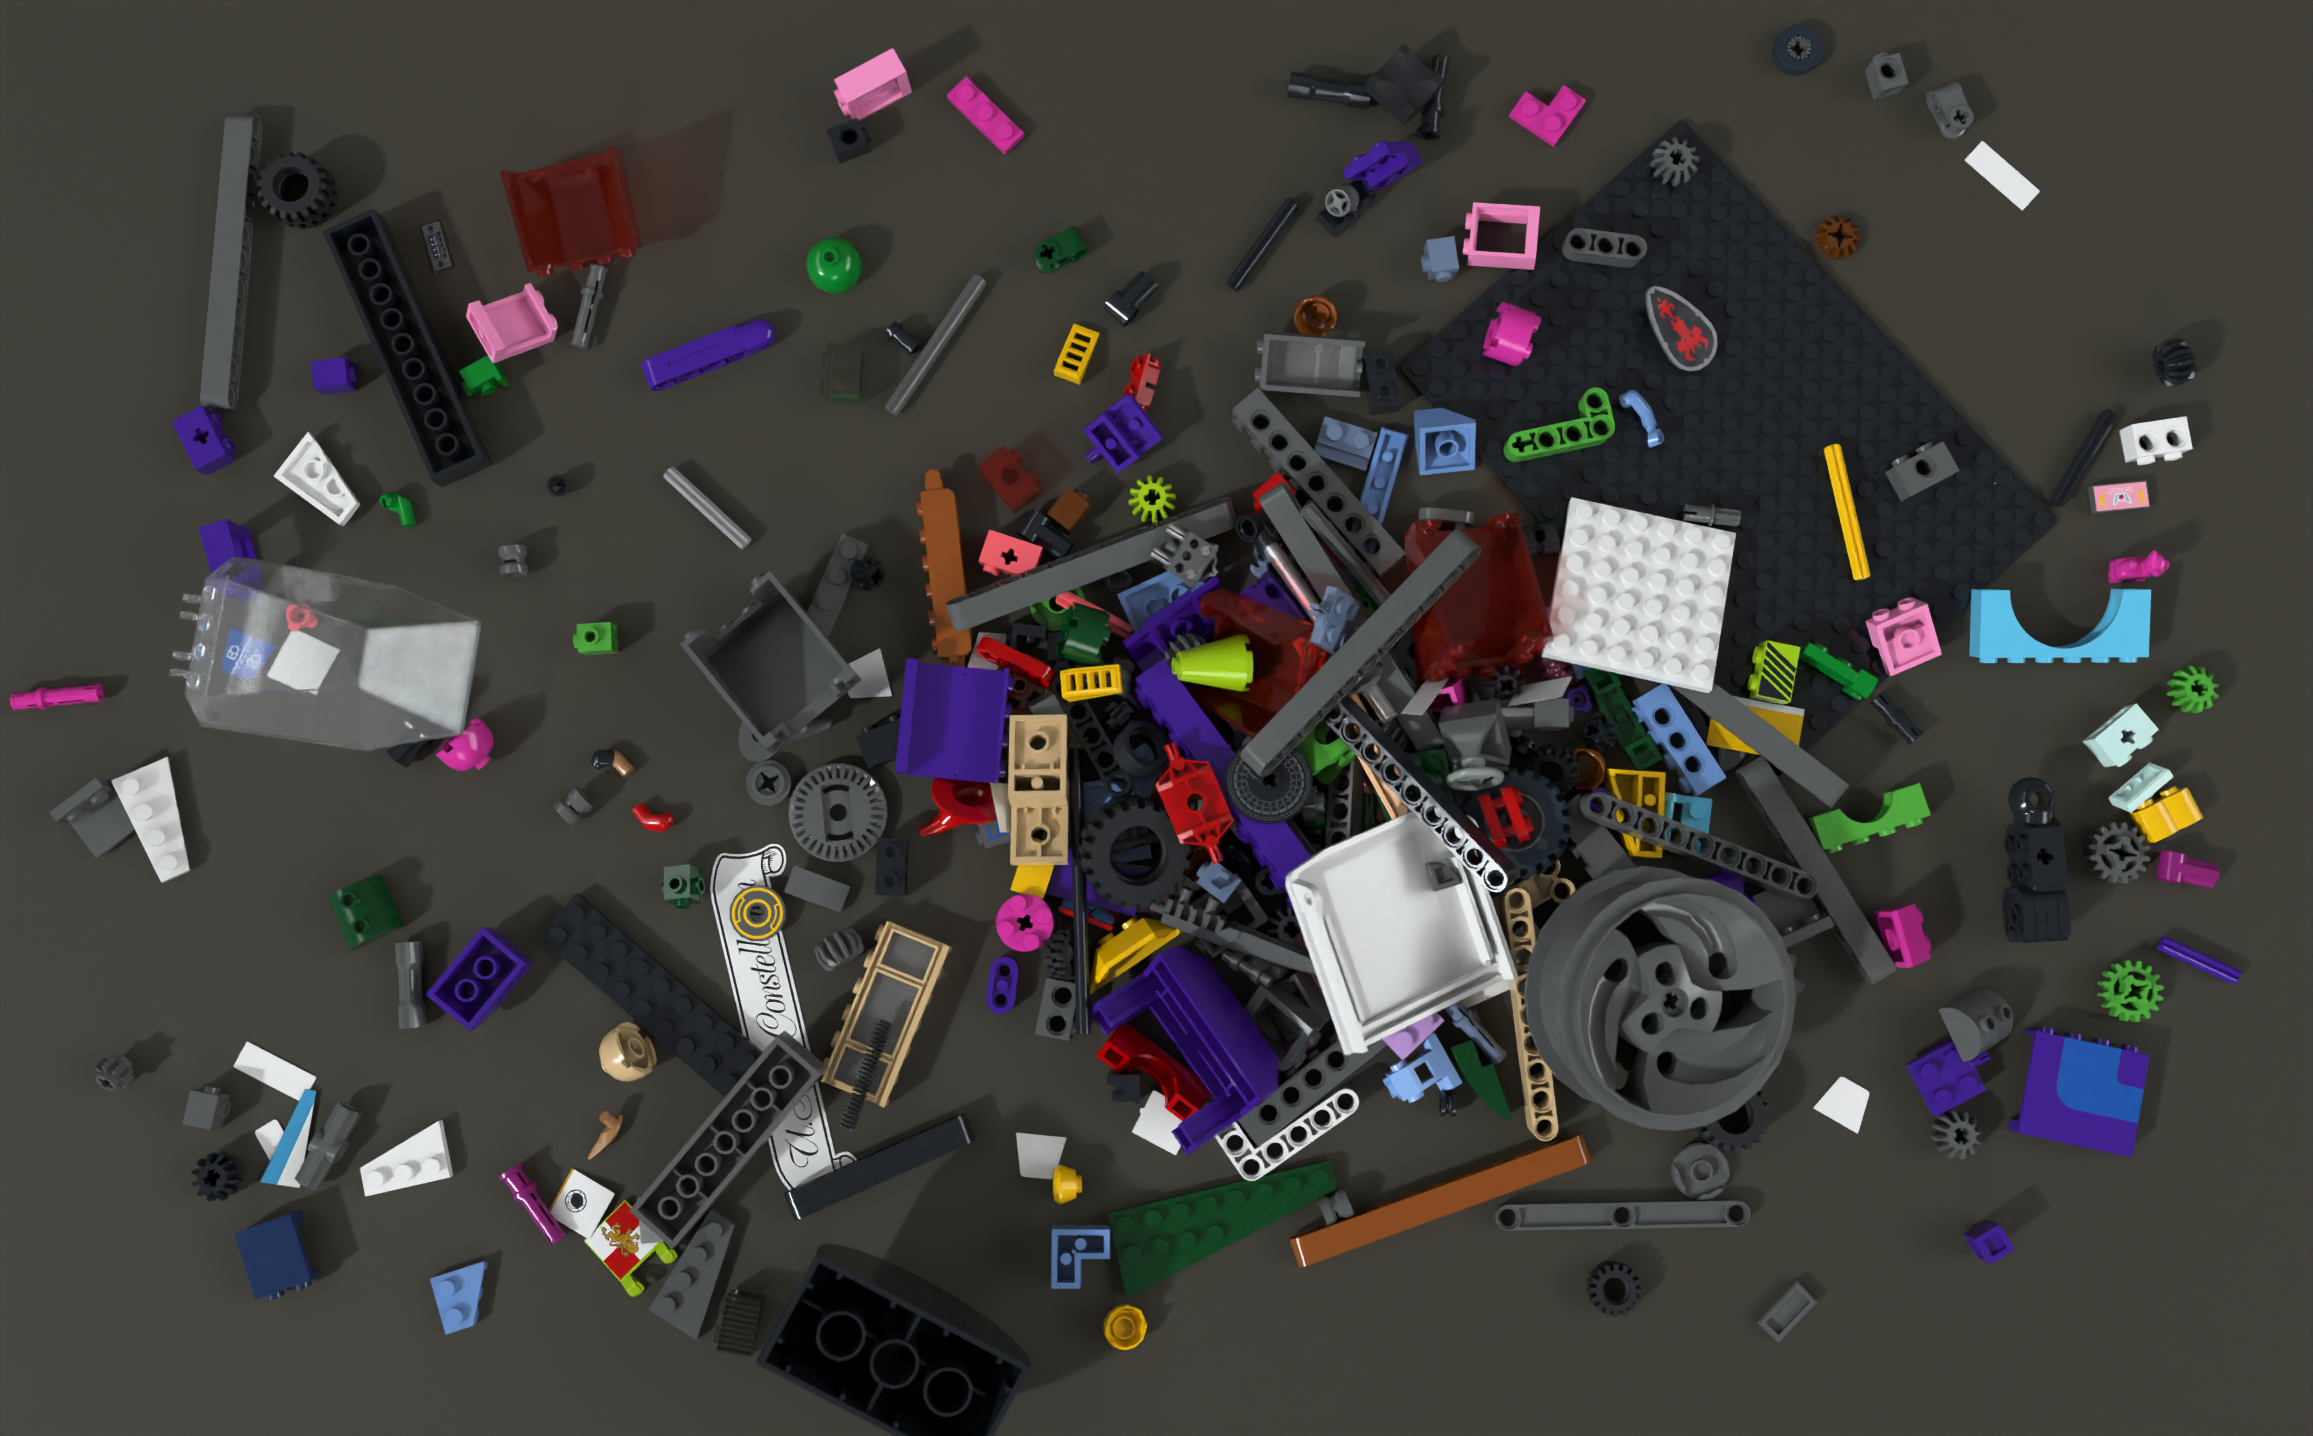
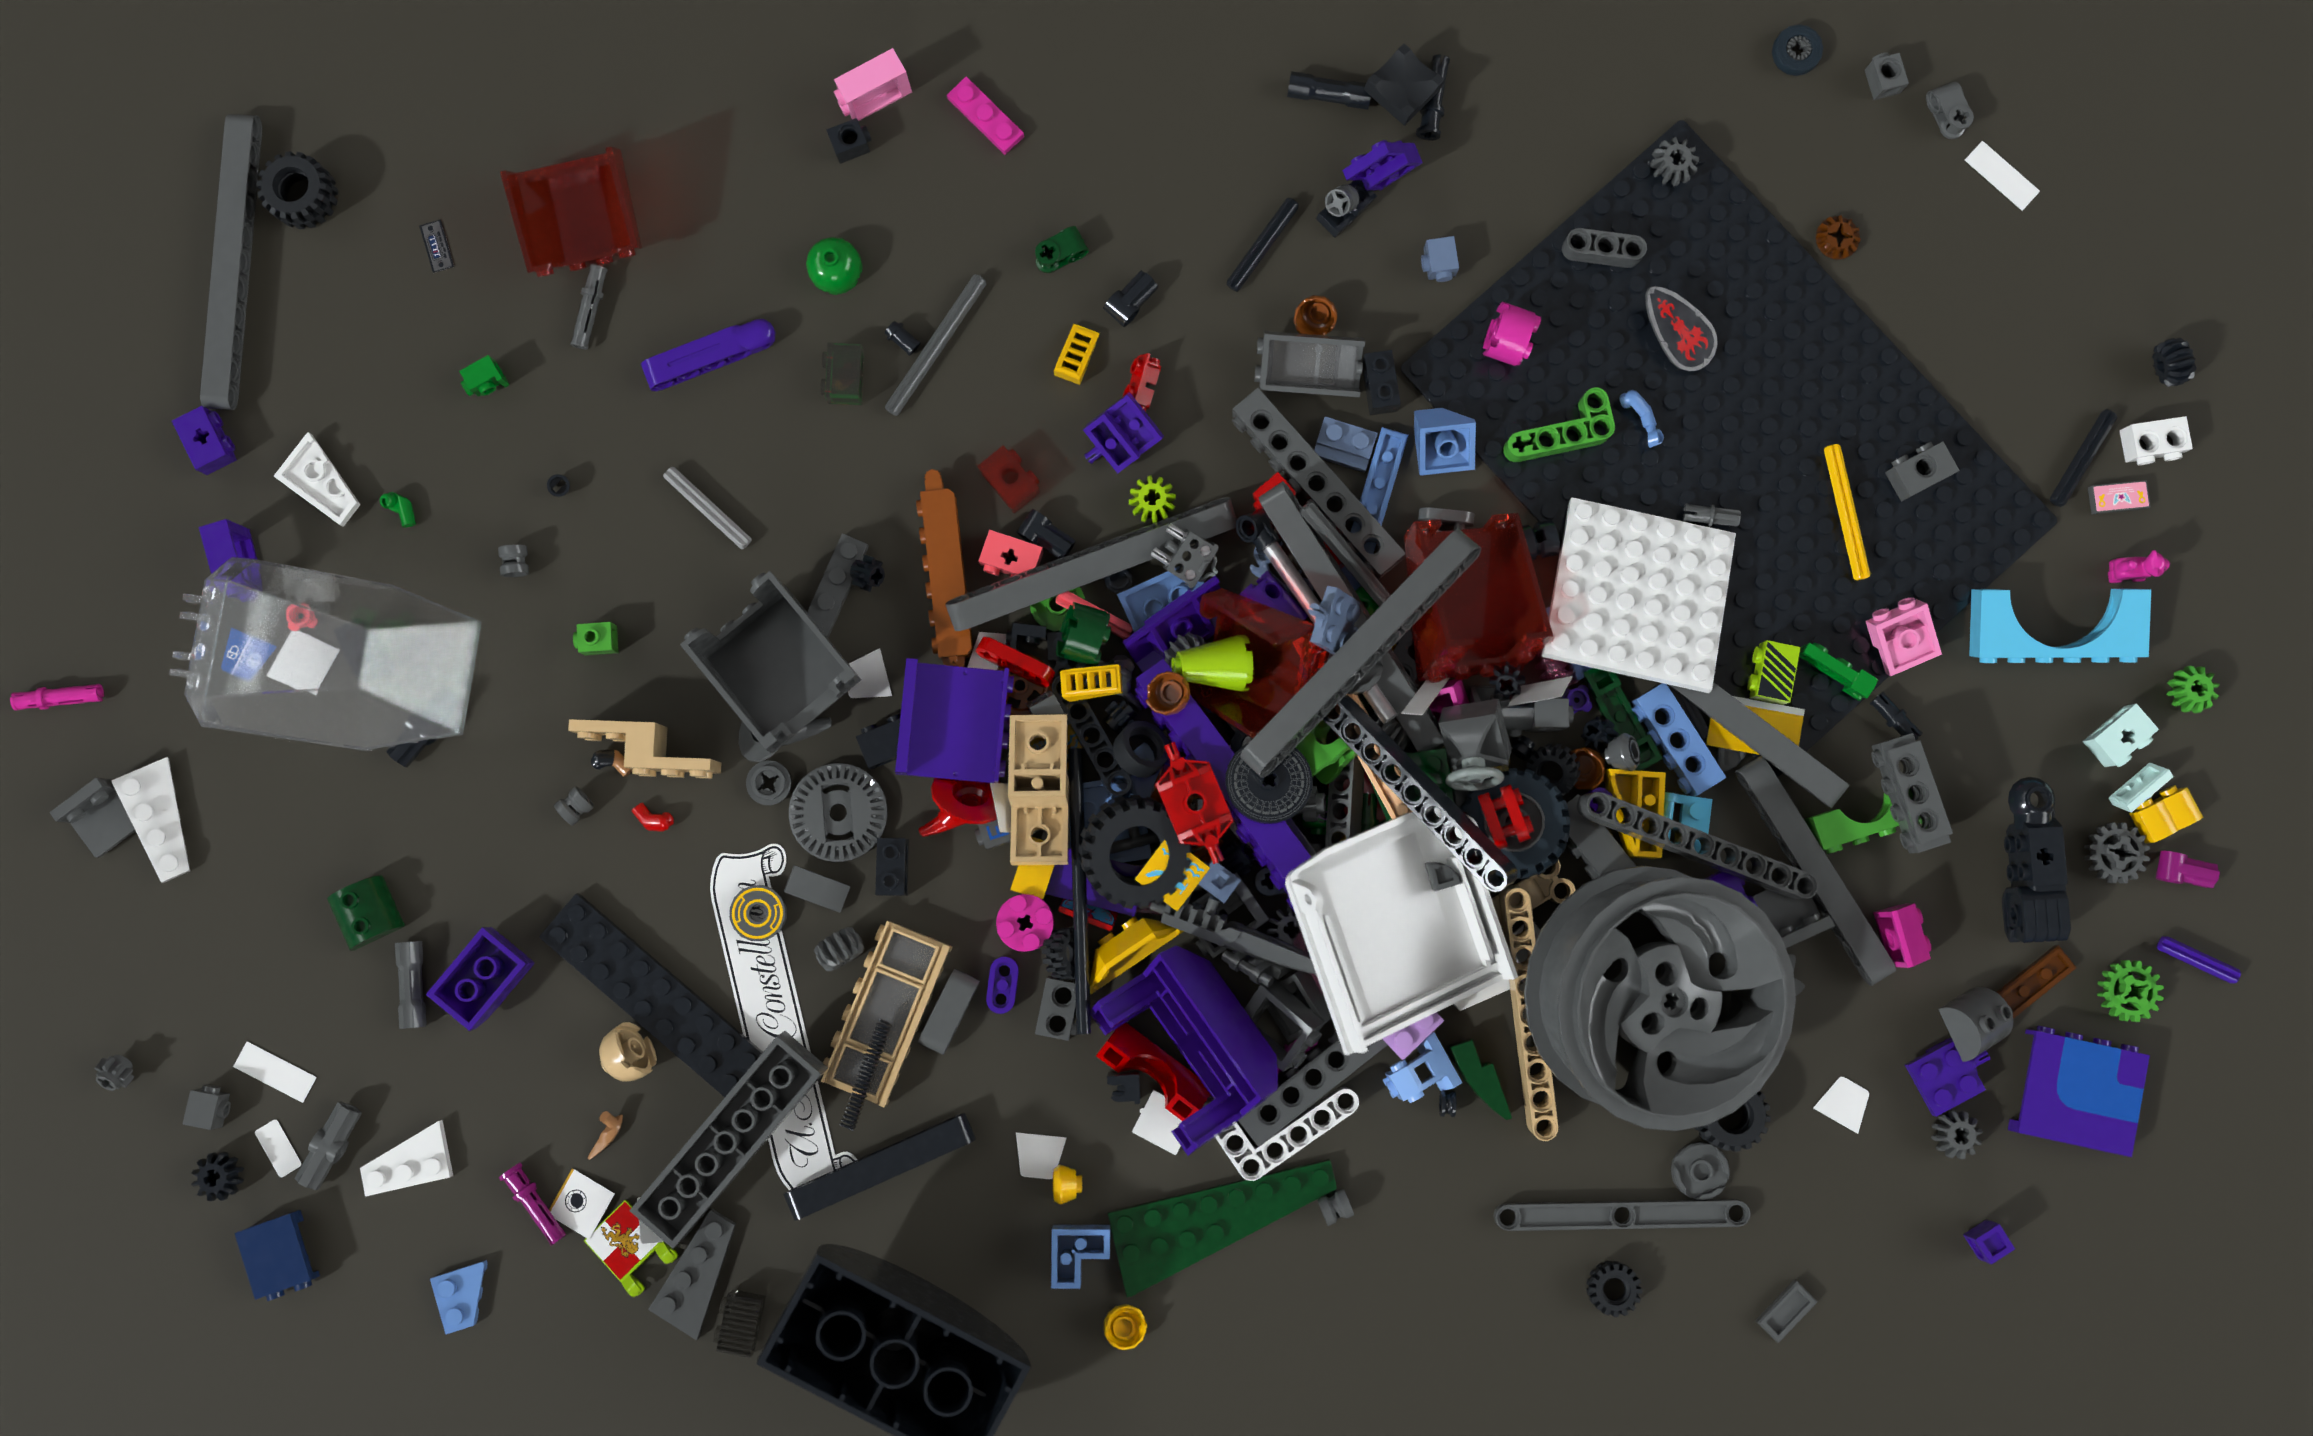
dark azure sticker [260,1089,316,1188] -> none
dark purple brick [311,357,359,395] -> none
black brick [322,208,494,487] -> none
dark pink cylinder [435,716,494,771] -> none
bright pink panel [466,283,558,364] -> none
dark green brick [661,864,705,909] -> none
reddish brown brick [1047,487,1091,535] -> none
dark orange beam [1289,1133,1592,1267] -> none
sand blue pin [1444,1001,1507,1065] -> none
bright pink window [1463,202,1540,270] -> none
dark pink plate [1509,85,1586,147] -> none
none -> tan bracket [568,719,722,779]
none -> dark grey beam [918,968,980,1055]
none -> yellow sticker [1135,840,1210,911]
none -> dark orange hair [1146,671,1190,716]
none -> dark grey cone [1605,733,1640,771]
none -> dark grey brick [1871,733,1953,854]
none -> reddish brown tile [1996,945,2077,1019]

